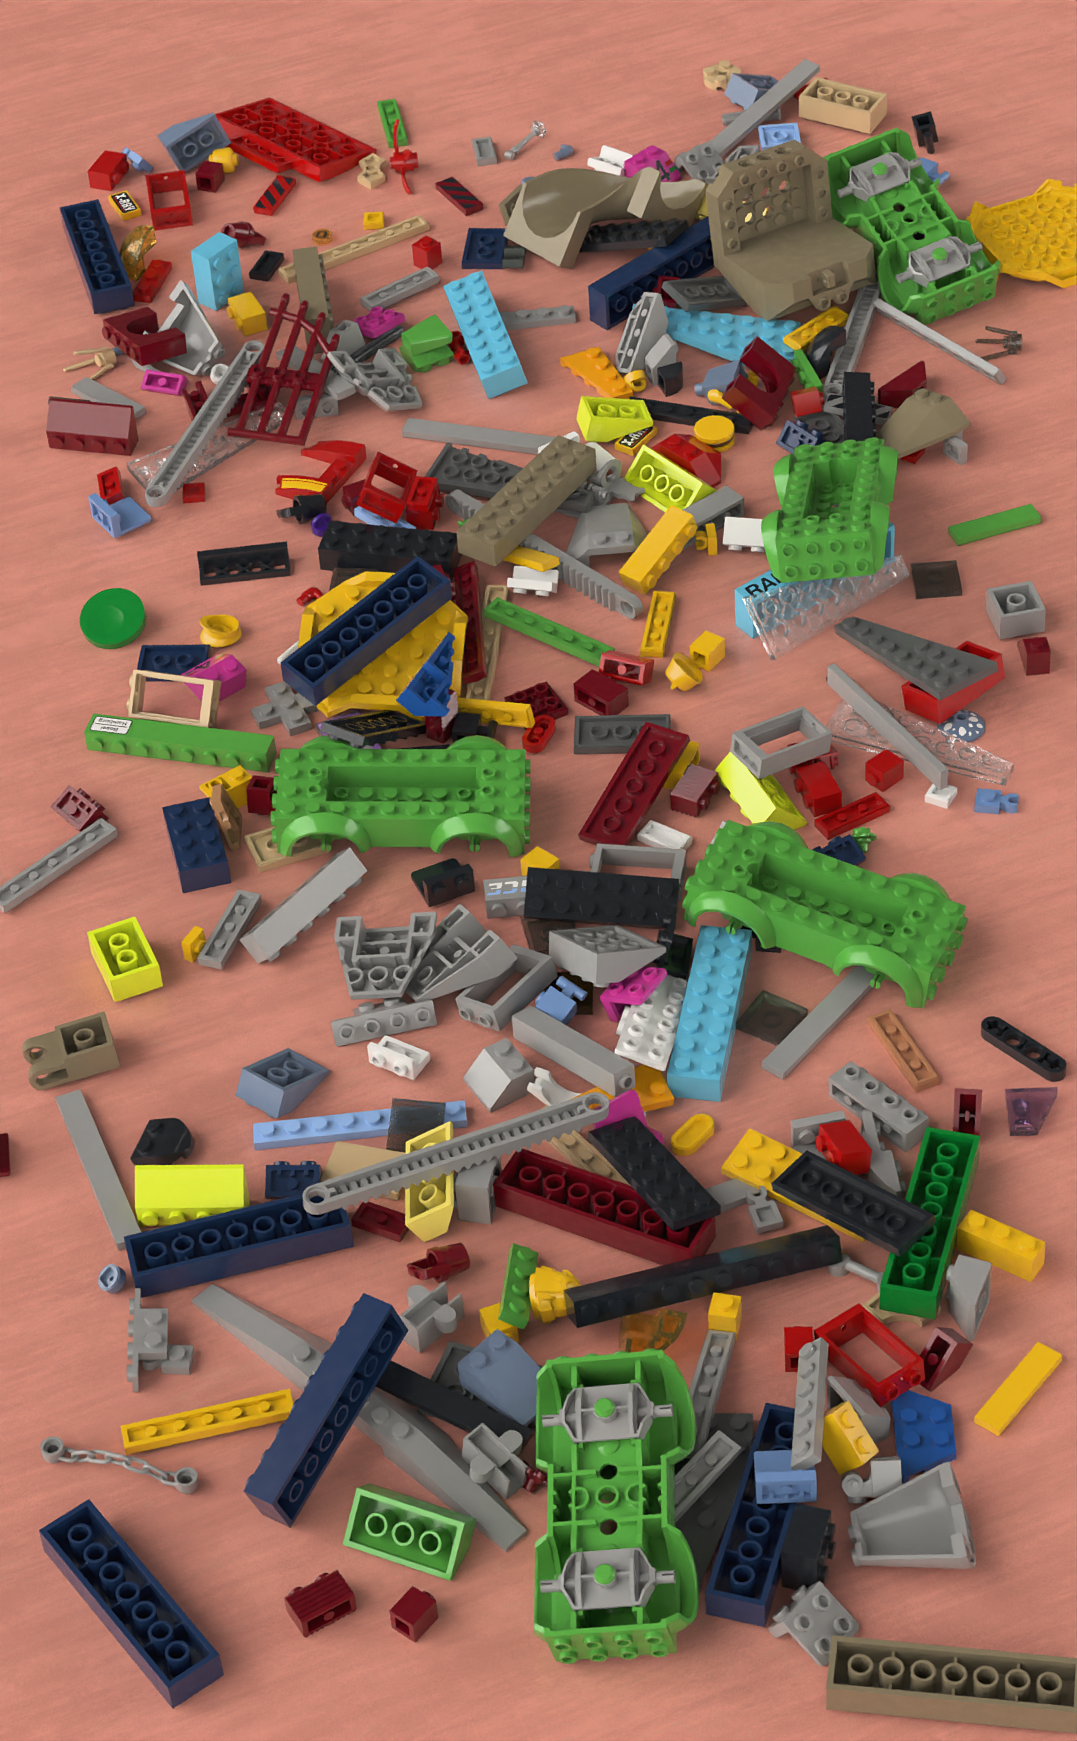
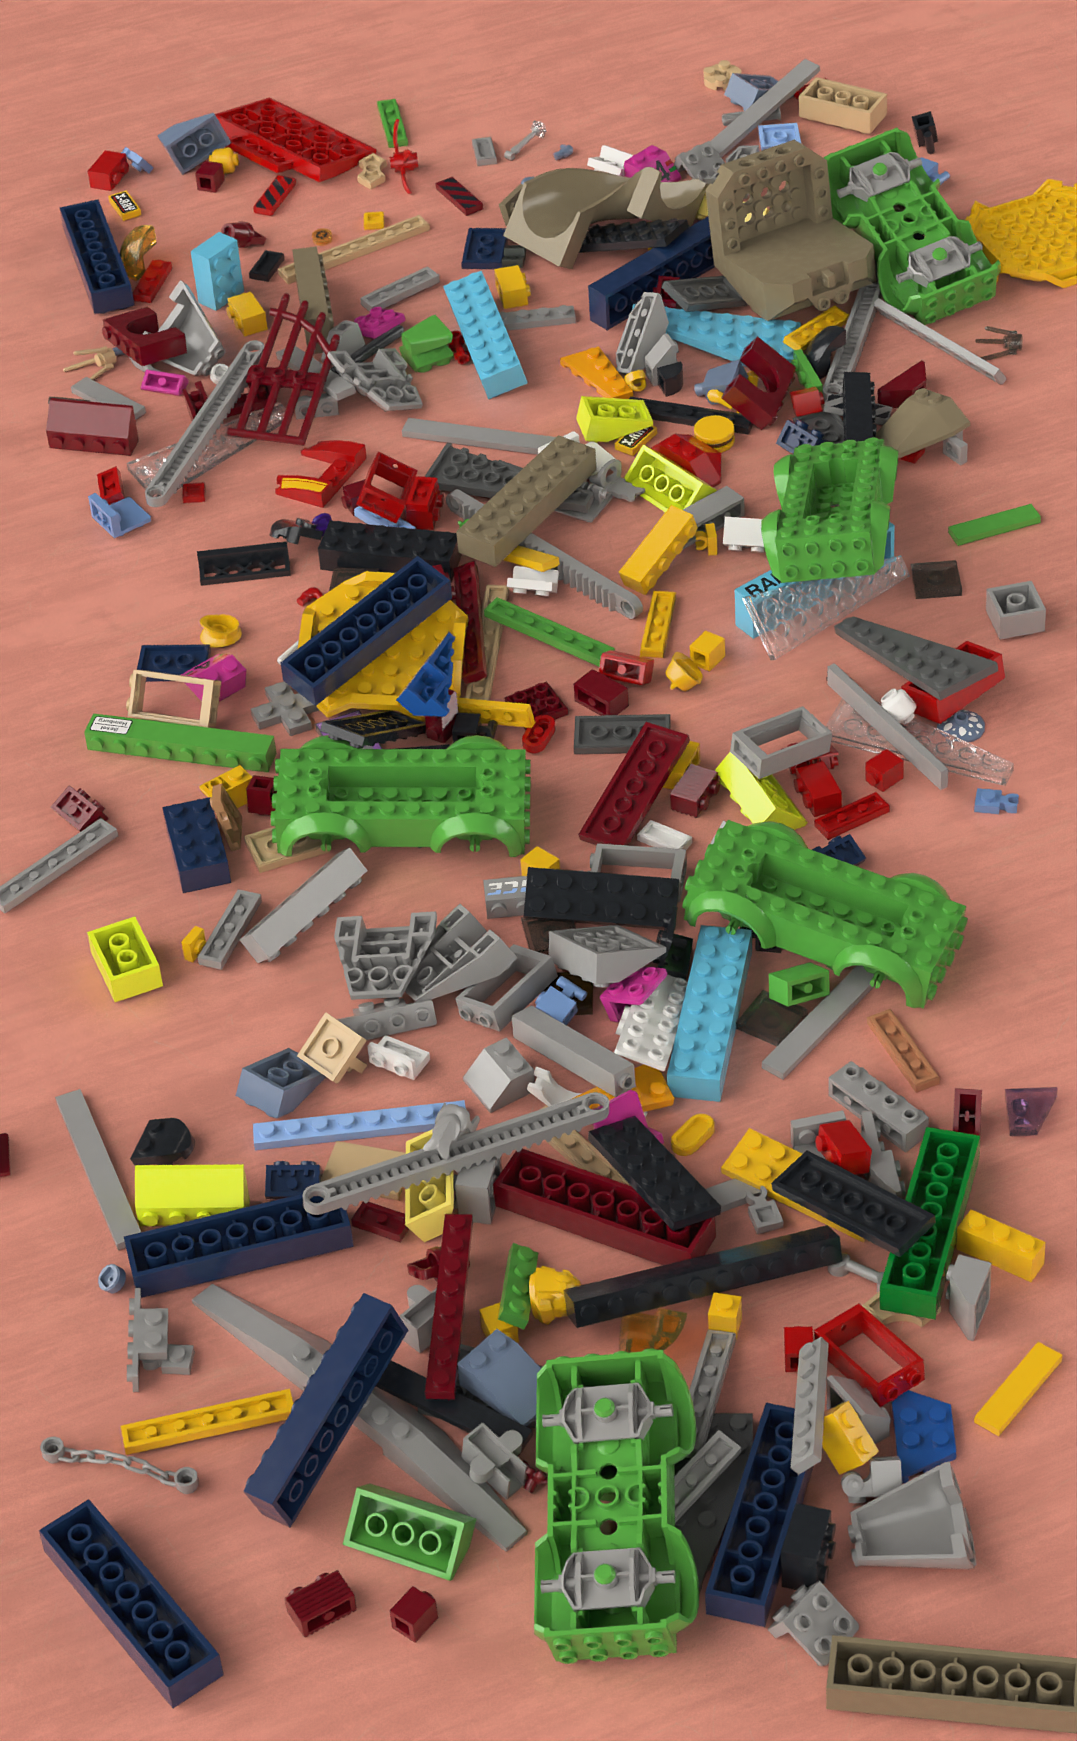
dark tan brick [22,1011,121,1090] -> none
green piece [80,588,147,649] -> none
red window [145,170,193,231] -> none
black piece [276,494,327,524] -> none
clear smoke tile [386,1098,446,1153] -> none
black bracket [411,858,475,907] -> none
red brick [412,236,442,270] -> none
light grey wedge [566,503,648,567] -> none
medium blue bracket [754,1450,817,1504] -> none
bright green plant [852,827,877,853] -> none
dark red slope [919,1327,974,1392] -> none
white tile [925,784,957,809] -> none
black beam [981,1016,1066,1082] -> none
dark red slope [1018,637,1051,676] -> none
none -> black slope [269,518,323,545]
none -> tan bracket [297,1013,367,1084]
none -> light grey hair [423,1103,480,1160]
none -> dark red plate [425,1214,473,1399]
none -> yellow brick [494,265,531,309]
none -> bright green brick [769,962,830,1007]
none -> white head [880,688,916,725]

